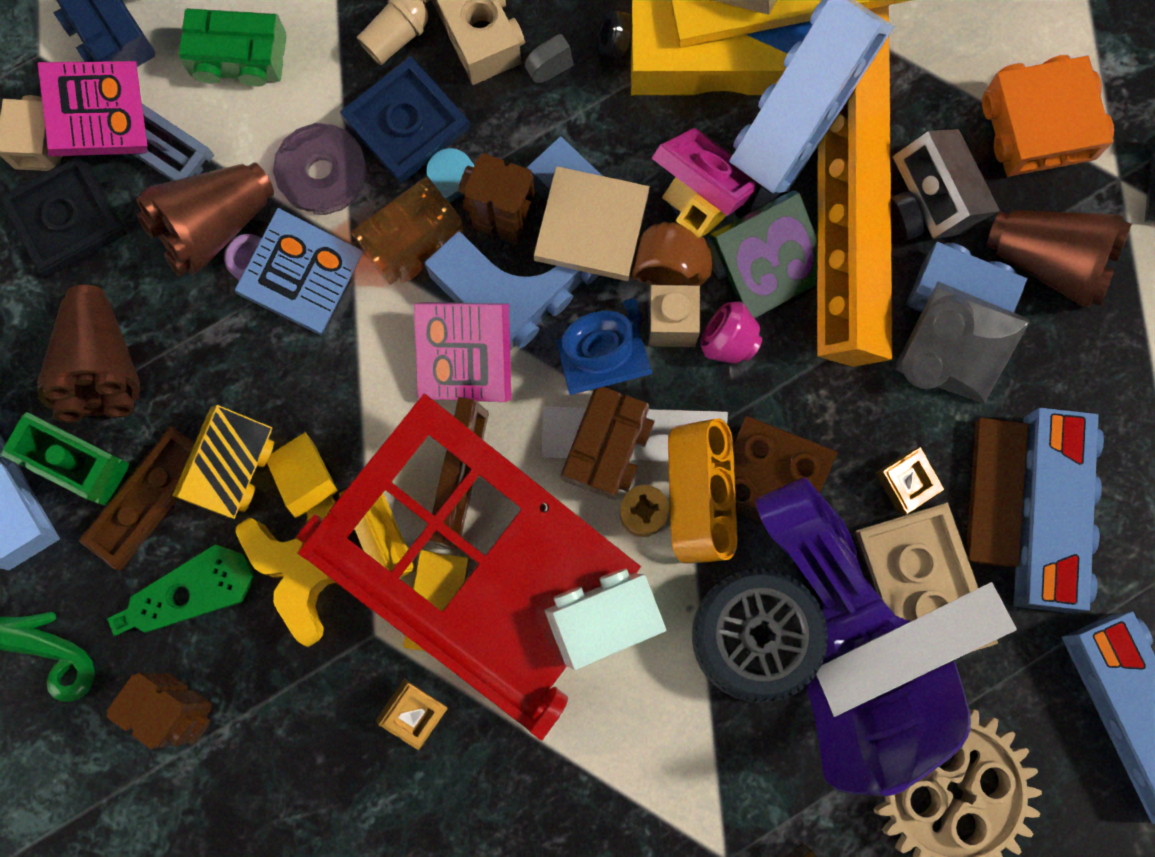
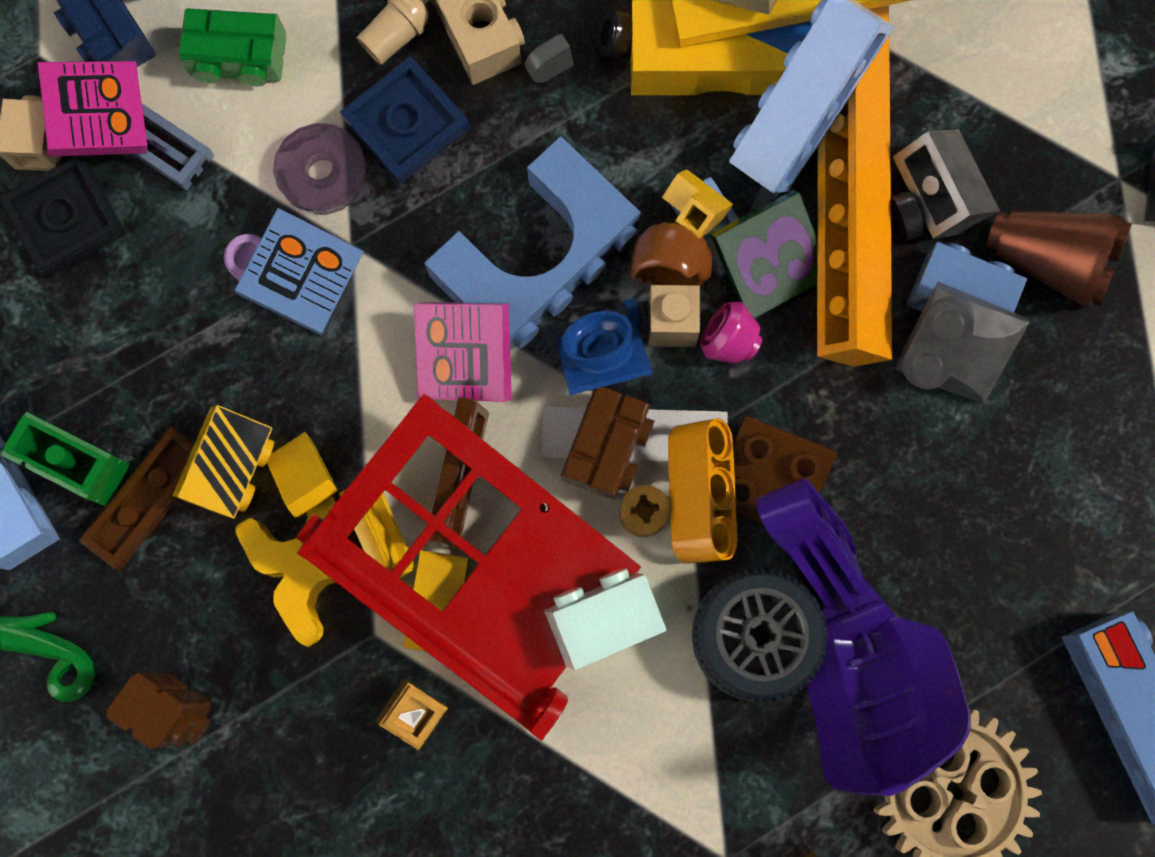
copper cone [38,285,140,423] -> none
green piece [107,544,255,636] -> none
copper cone [137,162,274,277] -> none
clear orange brick [351,176,464,285] -> none
medium azure tile [427,148,474,206] -> none
reddish brown brick [459,153,537,245] -> none
tan tile [534,166,650,281] -> none
dark pink tile [652,128,762,216] -> none
white sticker [816,582,1017,717] -> none
tan tile [853,503,998,652] -> none
tile [876,447,944,514] -> none
reddish brown tile [966,418,1028,568] -> none
orange brick [982,55,1114,177] -> none
medium blue brick [1014,408,1104,613] -> none

